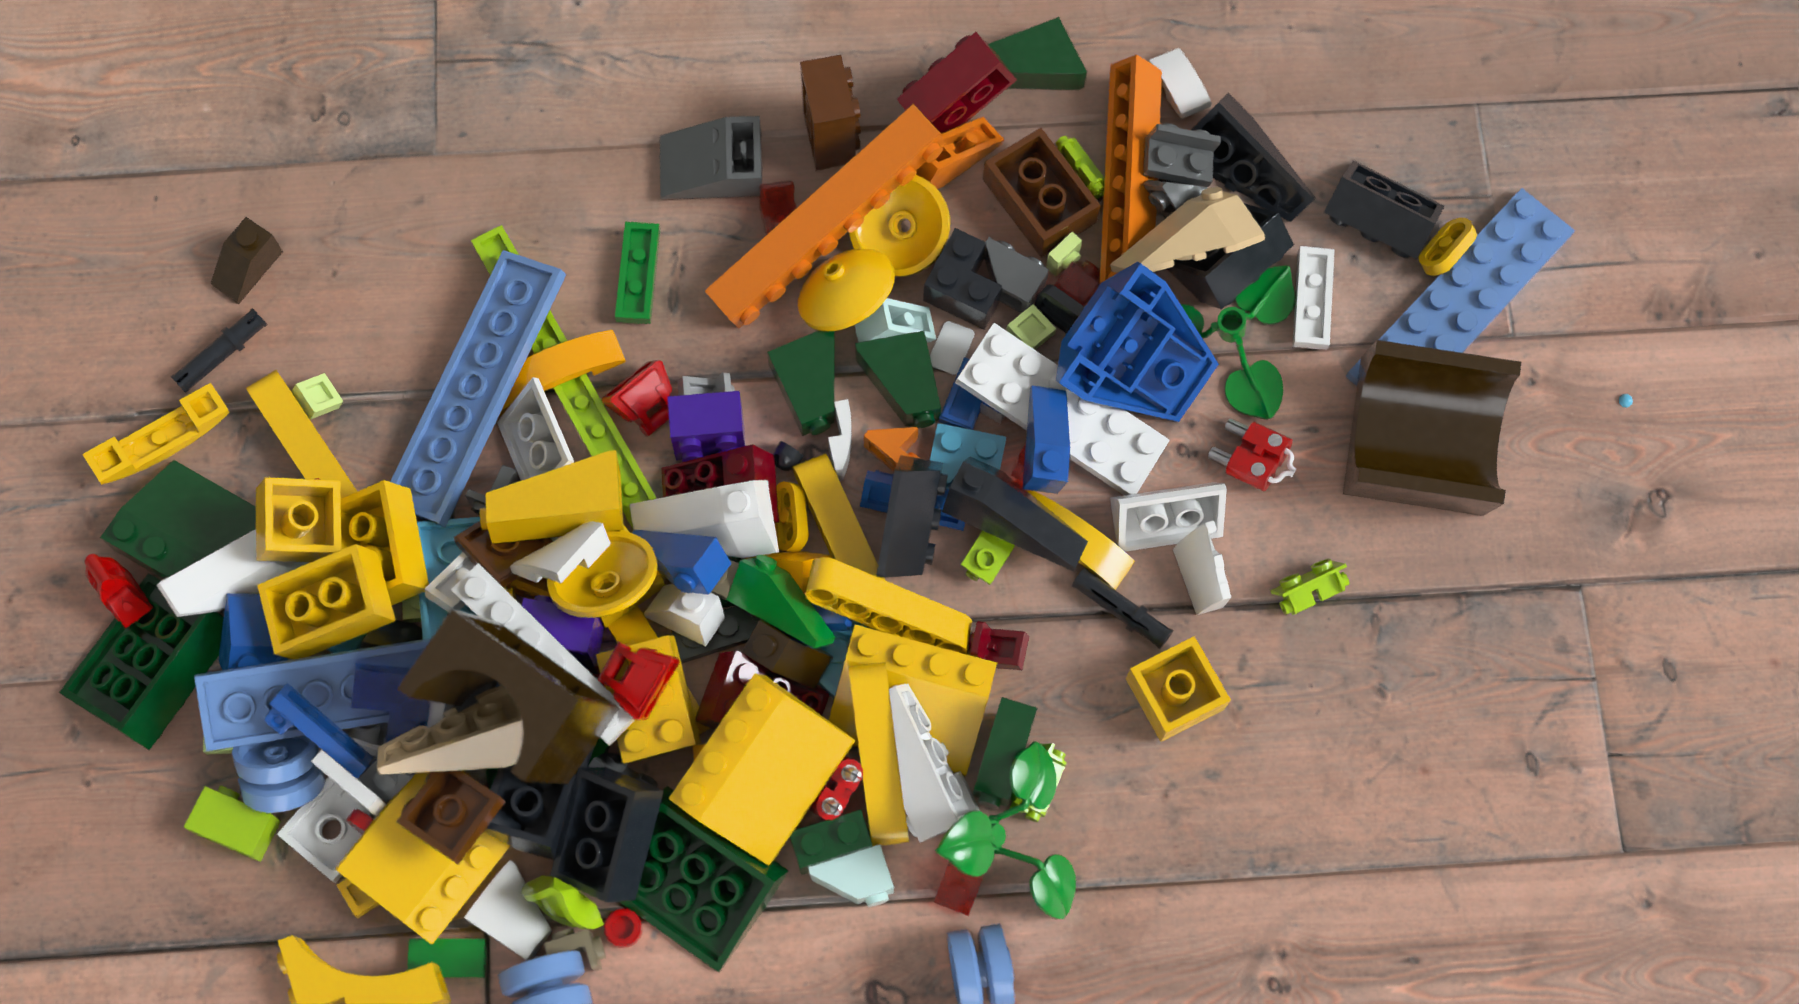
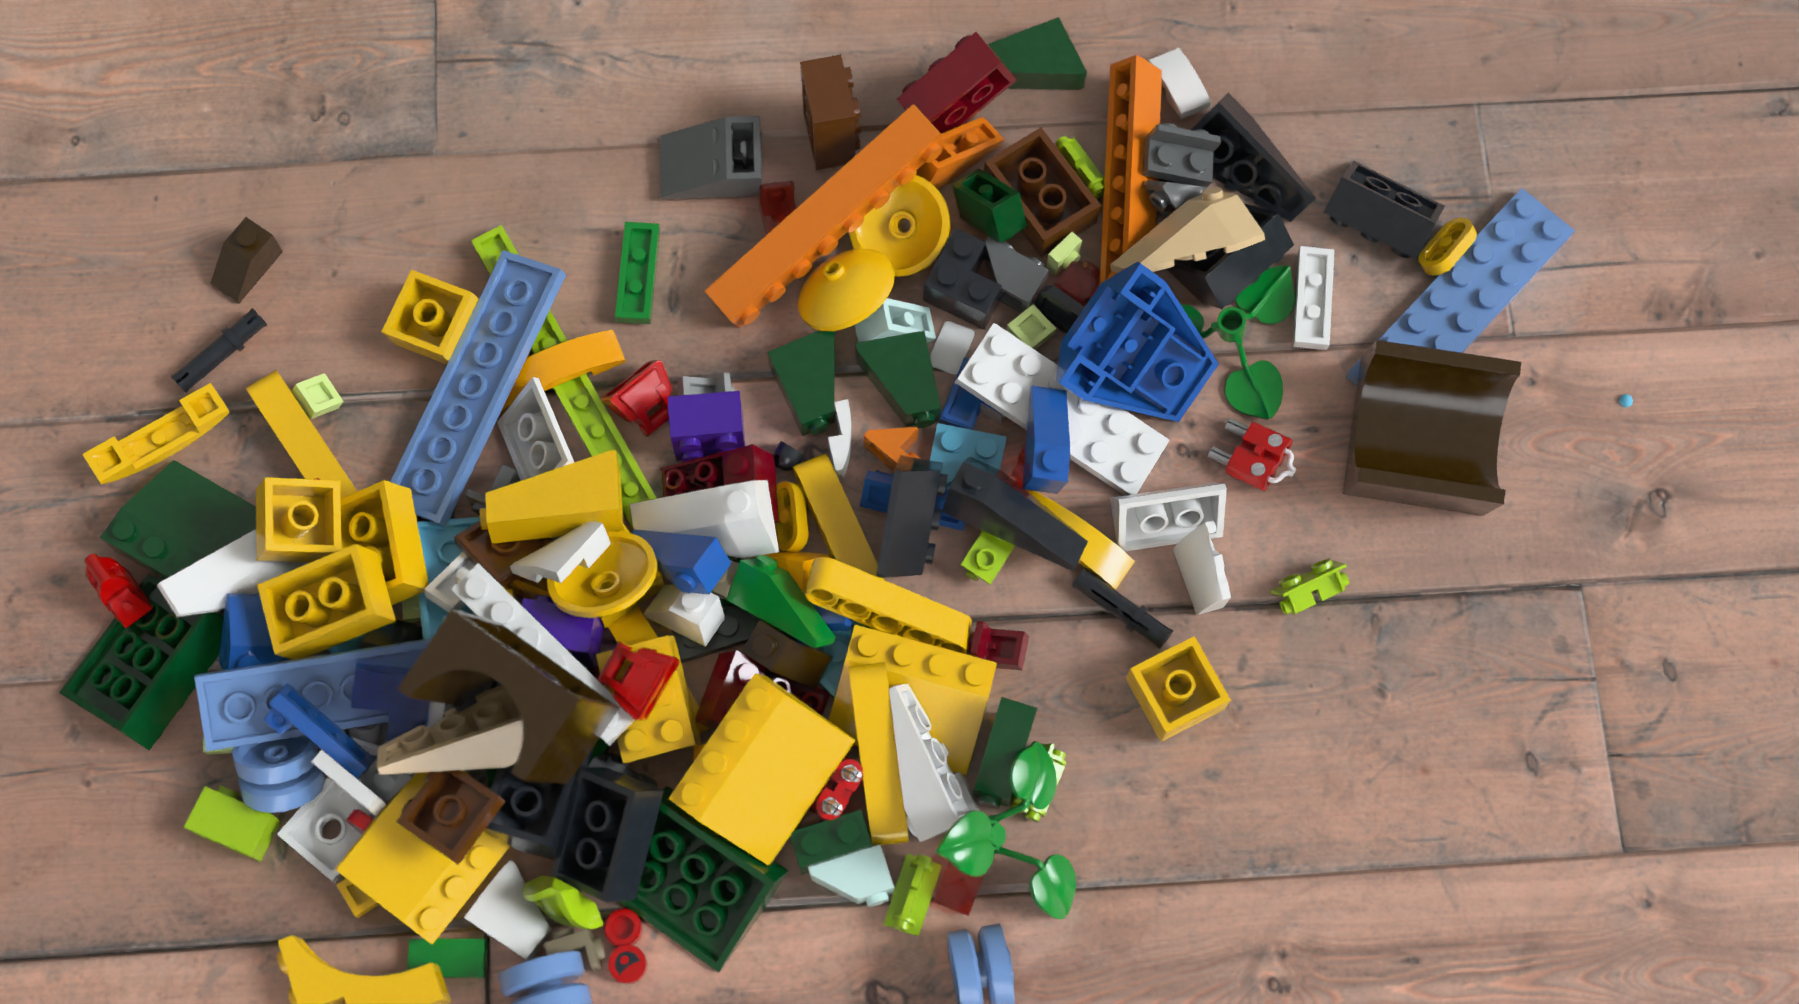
none -> yellow brick [381,269,479,365]
none -> red tile [608,945,647,984]
none -> lime hinge [883,853,942,937]
none -> dark green brick [952,168,1027,243]

